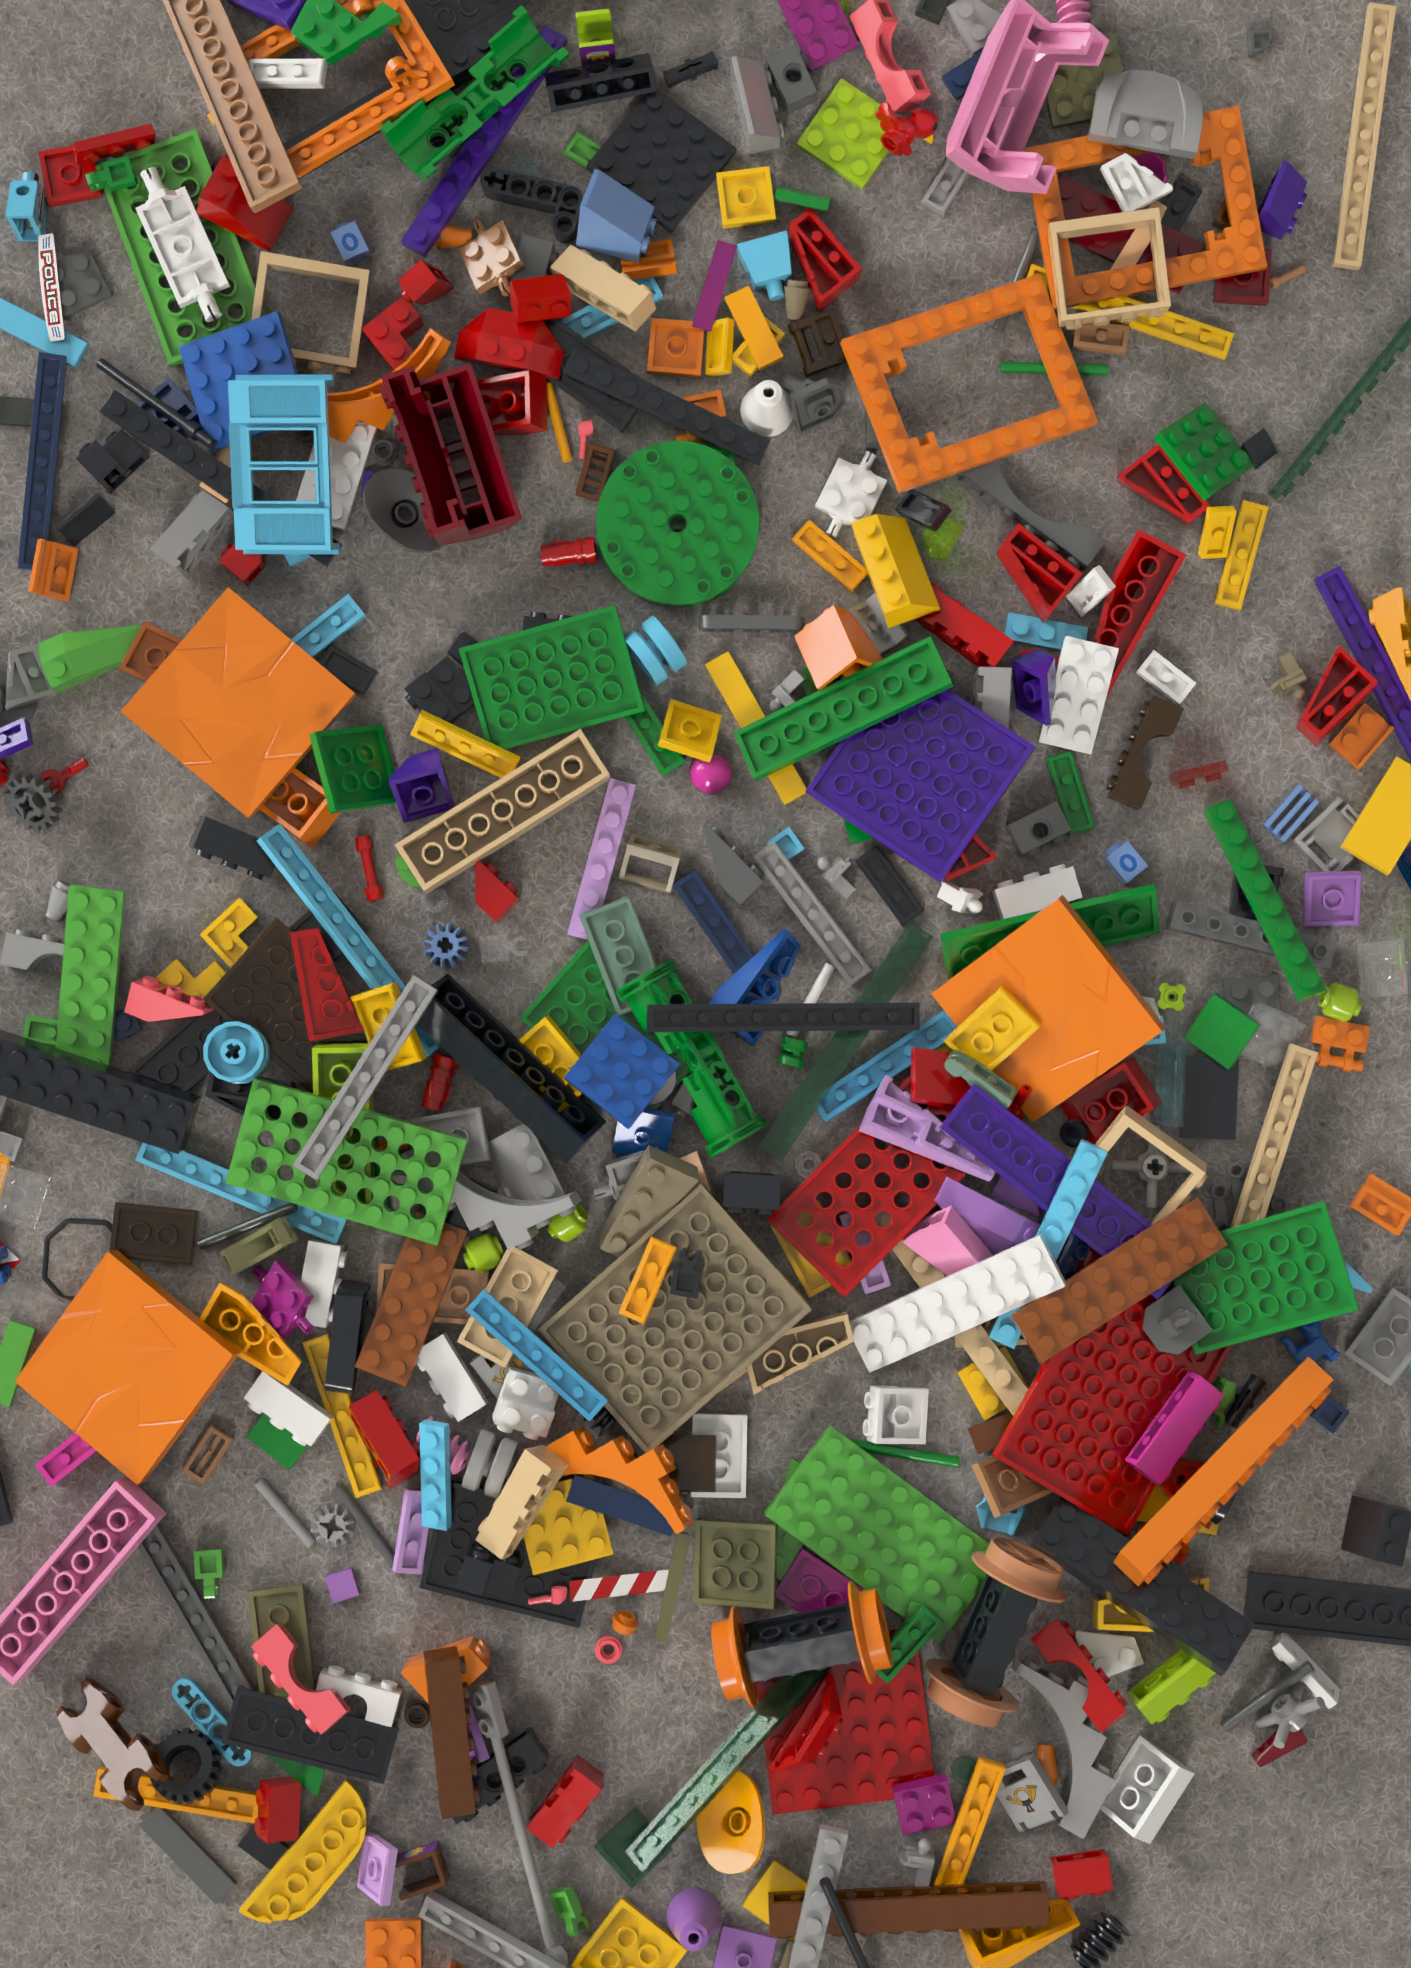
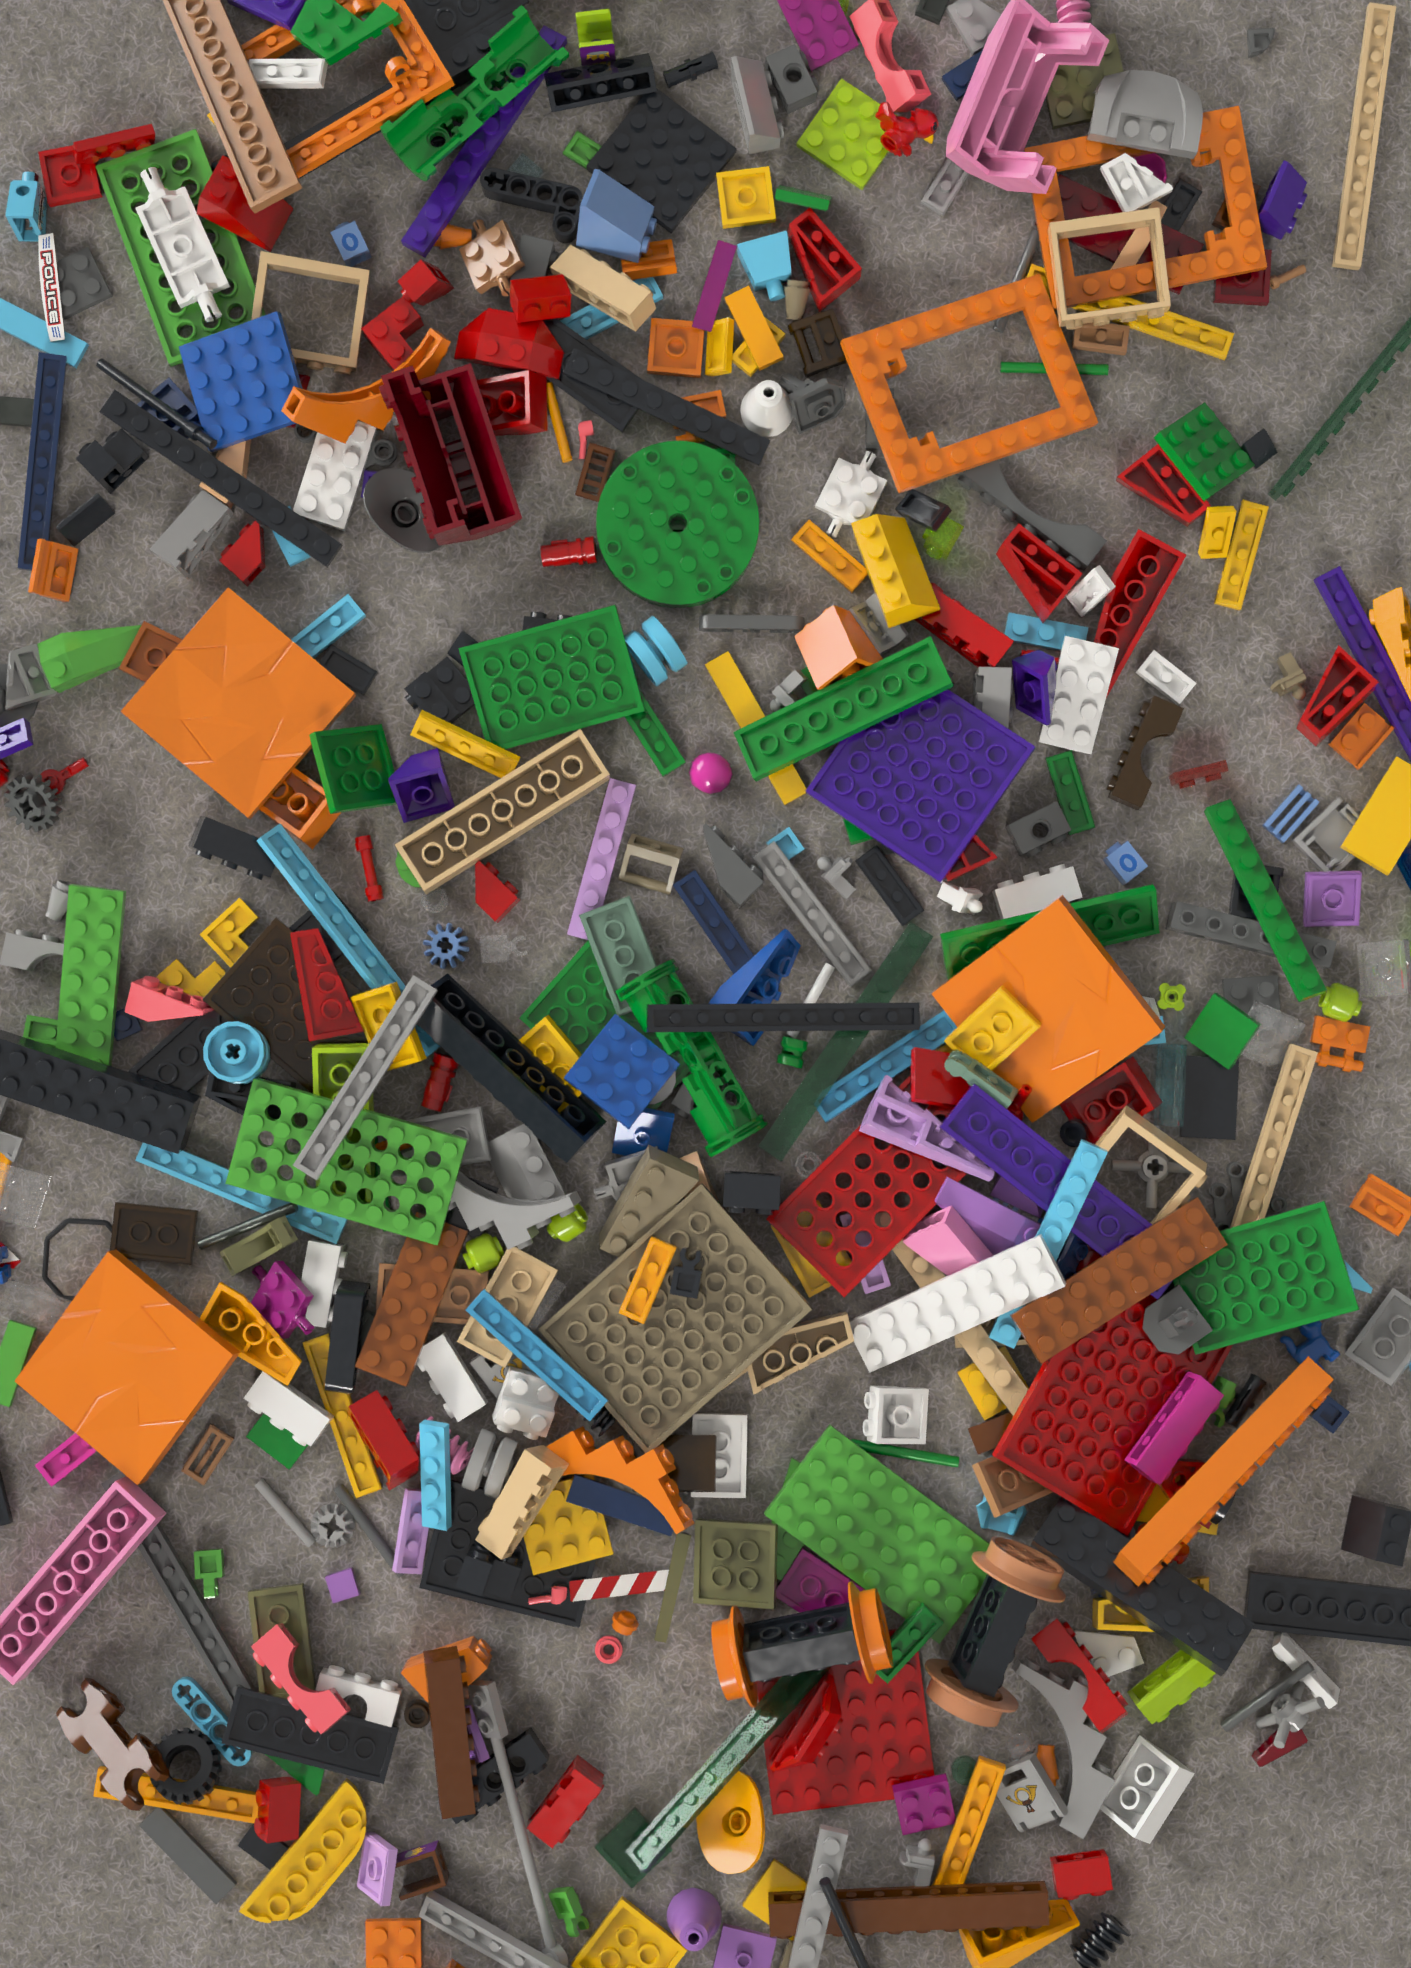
green plate [85,156,137,192] -> none
medium azure piece [228,375,340,555] -> none
yellow plate [658,699,722,762] -> none

